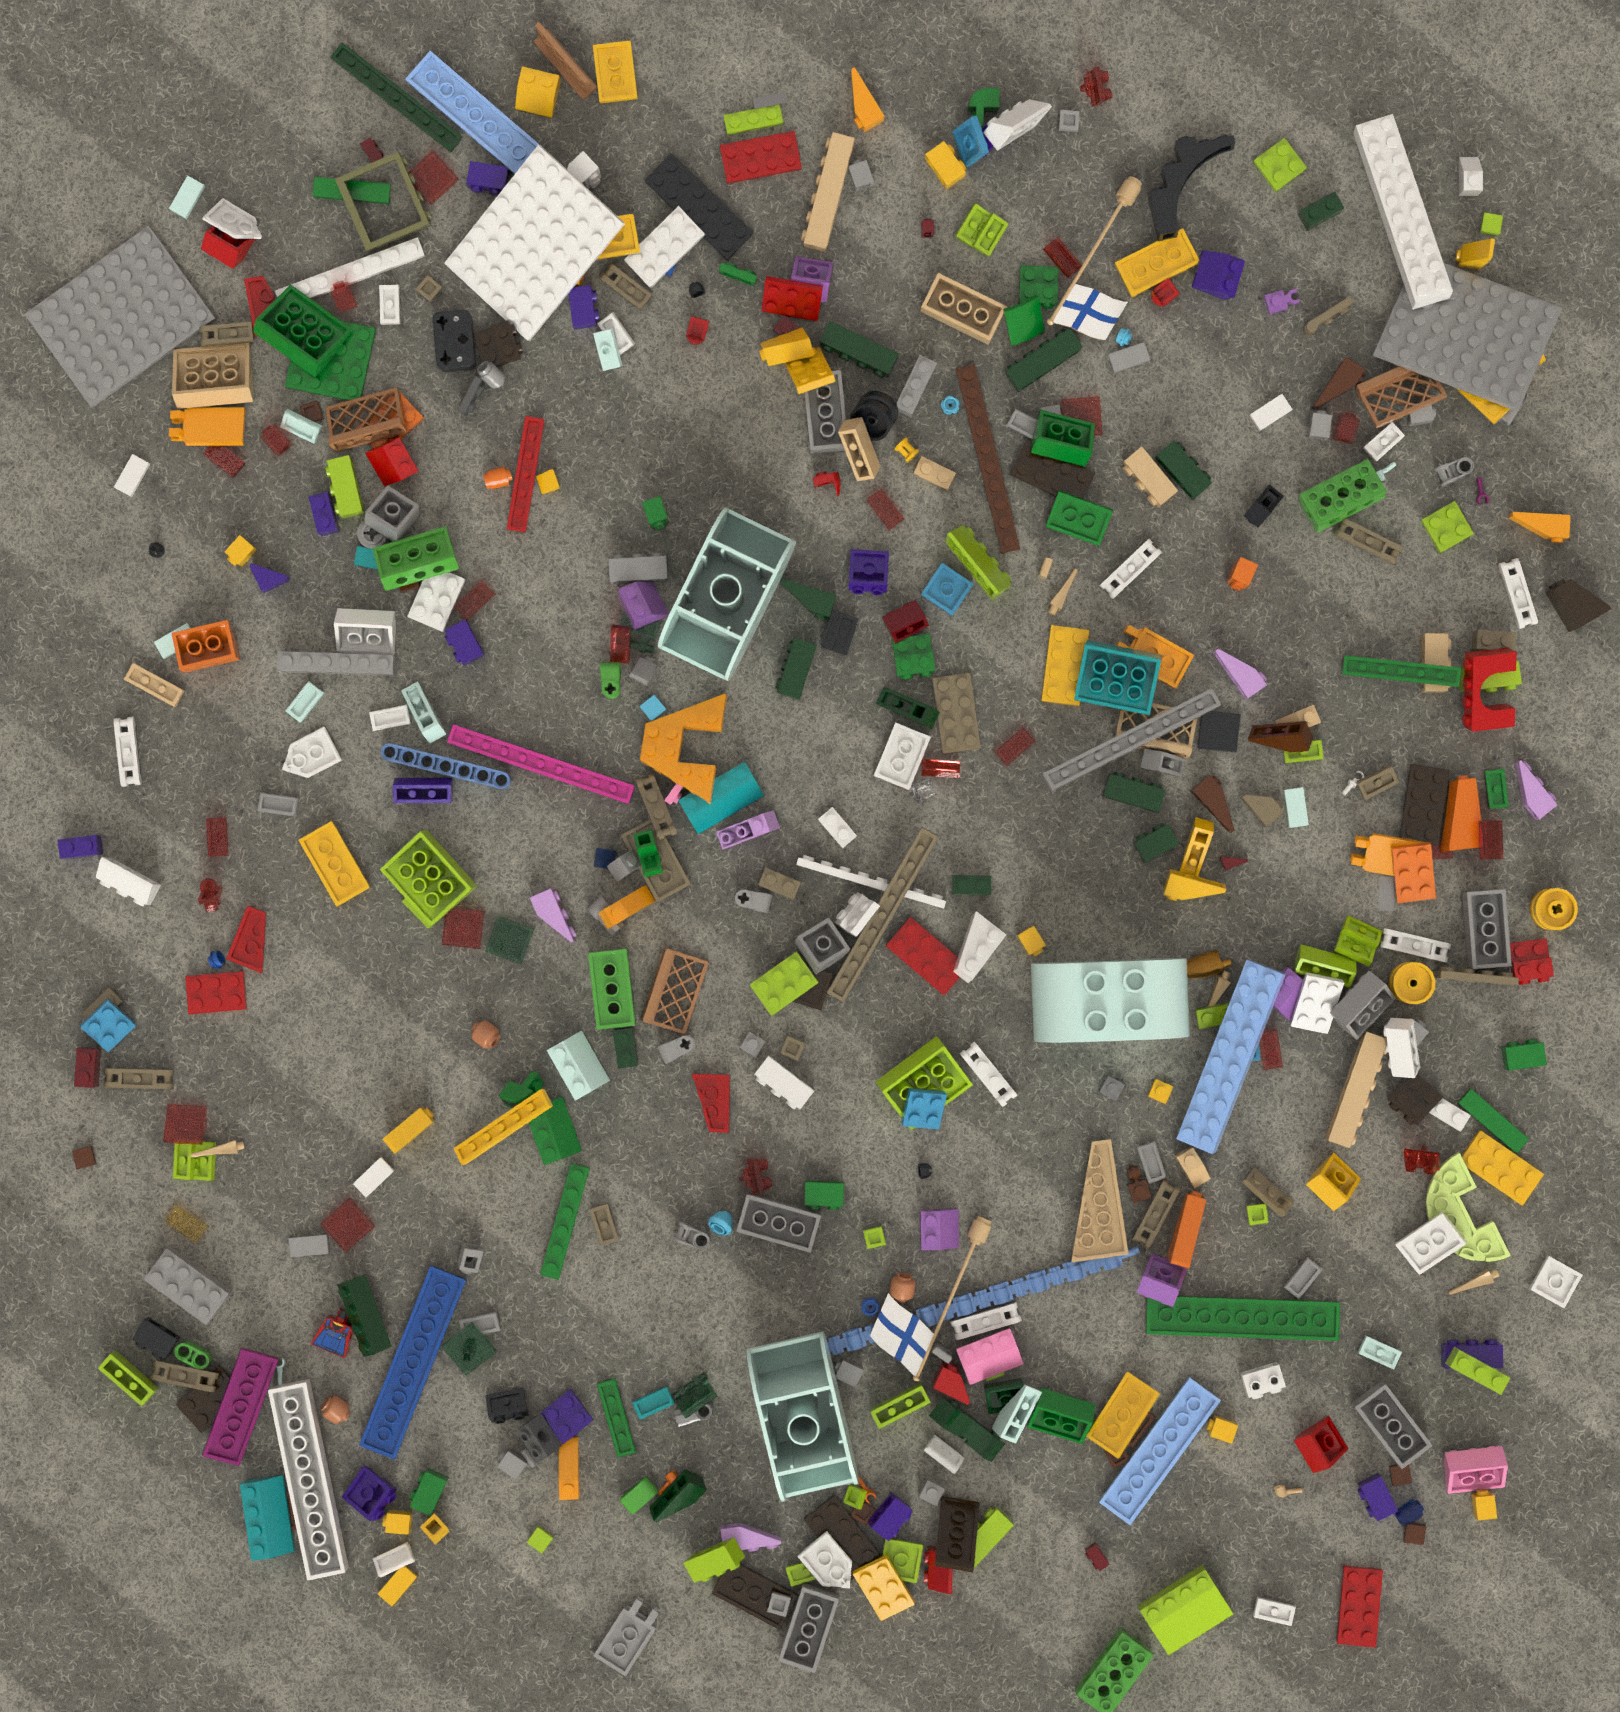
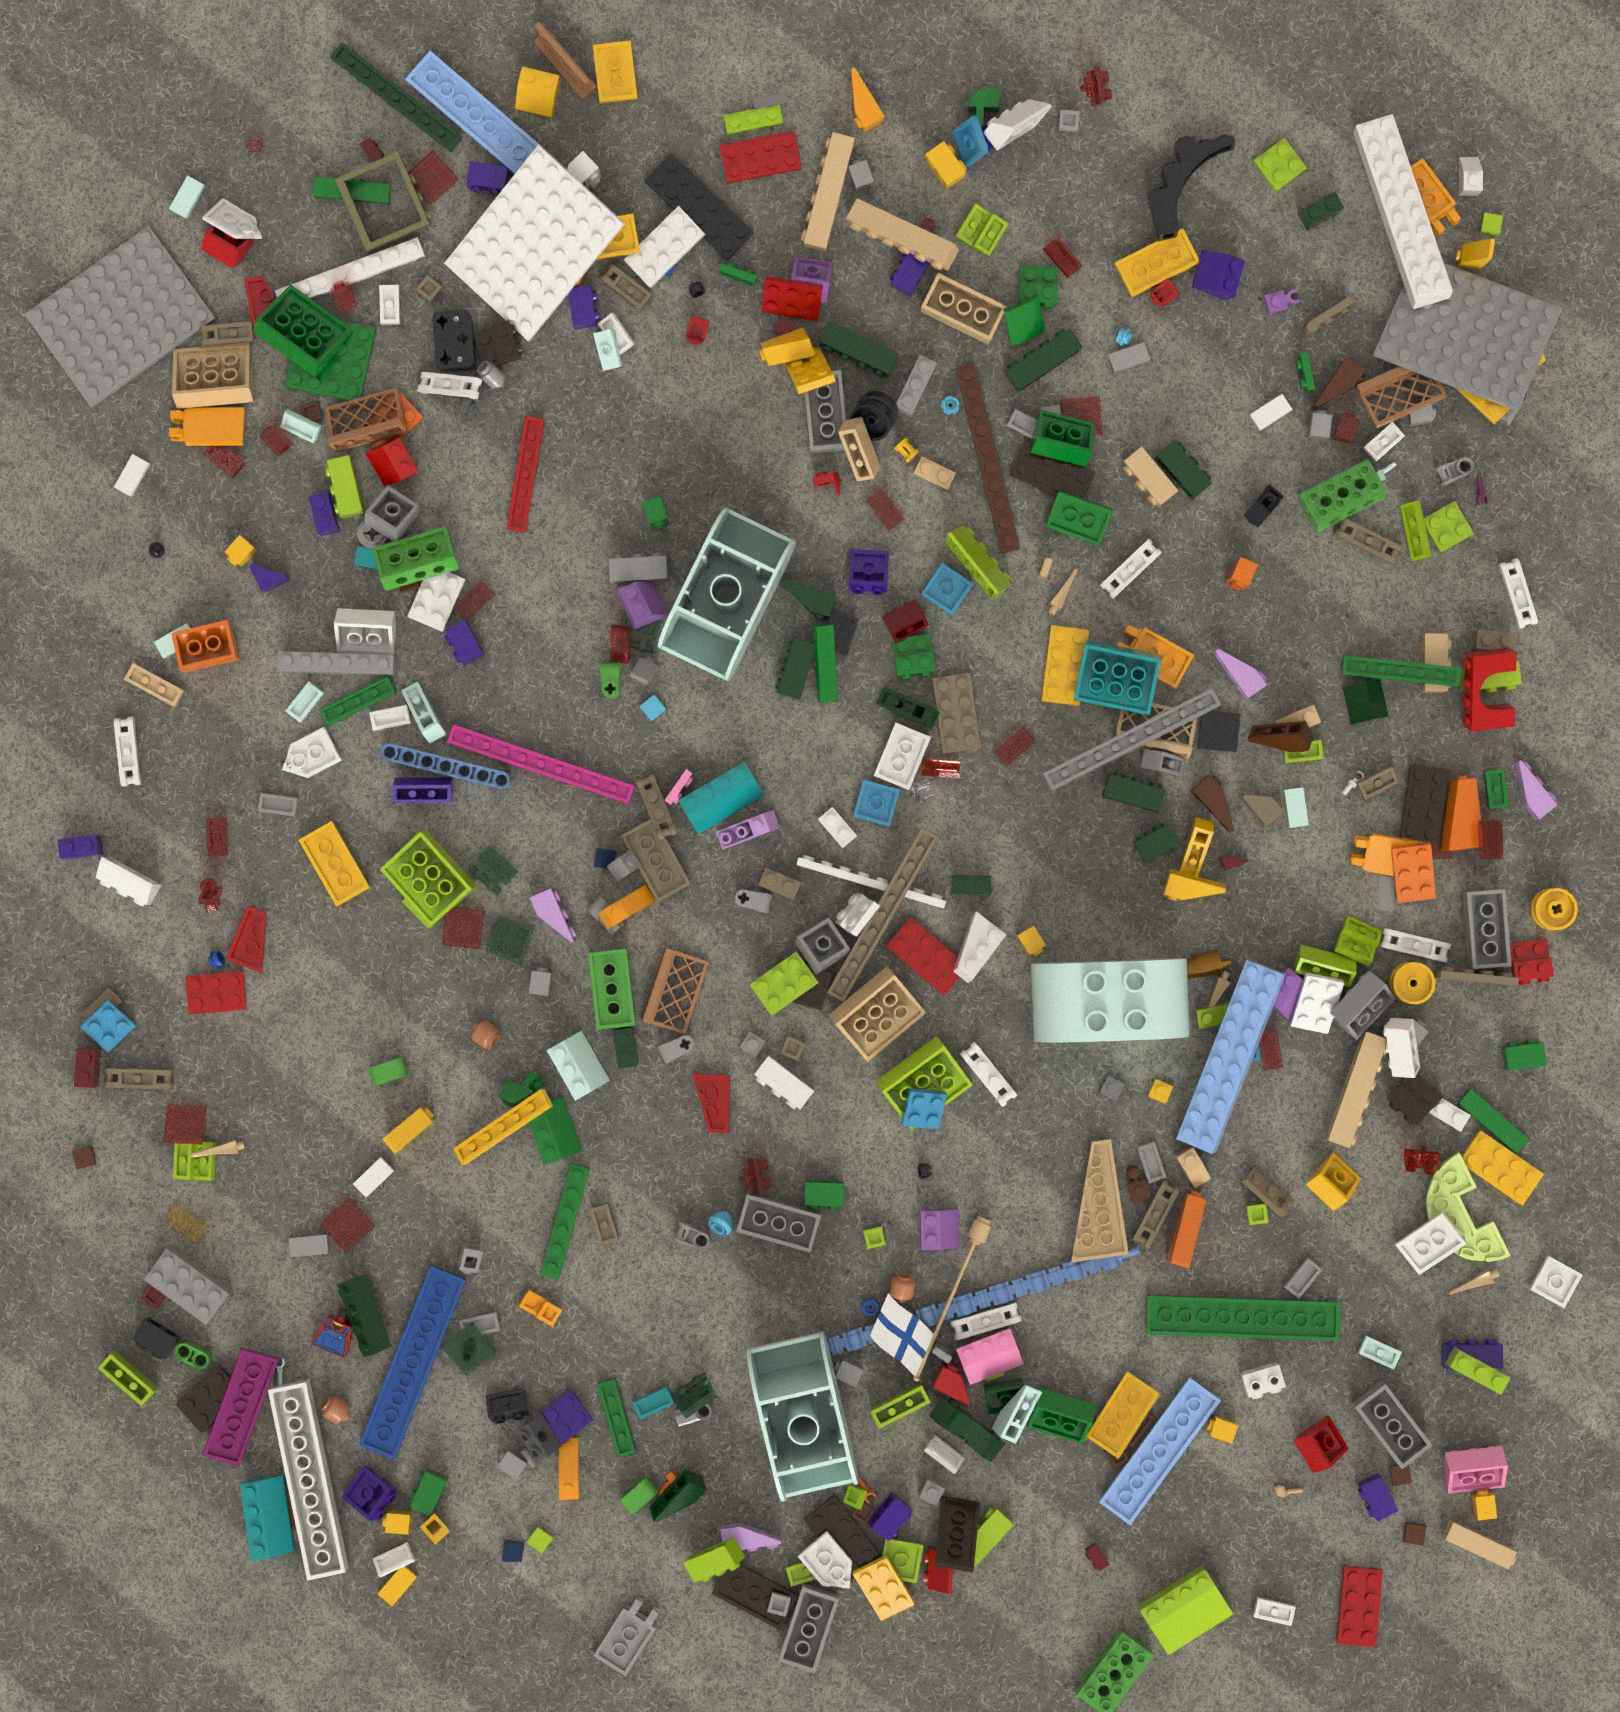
dark tan plate [150,1360,219,1393] -> none
orange brick [483,466,513,489] -> none
yellow slope [536,469,560,495] -> none
green brick [633,829,663,877] -> none
light orange wing [640,694,727,804] -> none
flag [1047,176,1142,340] -> none
medium lavender slope [1137,1254,1188,1307] -> none
clear blue brick [1394,1499,1424,1526] -> none
light orange slope [1508,512,1570,543] -> none
dark brown slope [1545,579,1611,632] -> none
none -> dark red plate [141,1285,166,1309]
none -> clear pink plate [245,139,264,152]
none -> green tile [319,675,397,727]
none -> bright green beam [368,1057,408,1086]
none -> white plate [417,372,482,399]
none -> clear green plate [469,846,519,895]
none -> dark blue slope [502,1539,525,1562]
none -> light orange slope [518,1288,563,1327]
none -> light grey brick [529,967,552,996]
none -> green tile [813,624,838,703]
none -> tan slope [828,966,926,1062]
none -> tan brick [846,198,959,271]
none -> dark azure plate [853,780,900,827]
none -> dark purple brick [890,253,930,297]
none -> green plate [1295,351,1315,393]
none -> dark green slope [1342,679,1388,725]
none -> lime plate [1400,501,1431,562]
none -> light orange tile [1411,158,1461,238]
none -> tan brick [1442,1519,1517,1570]

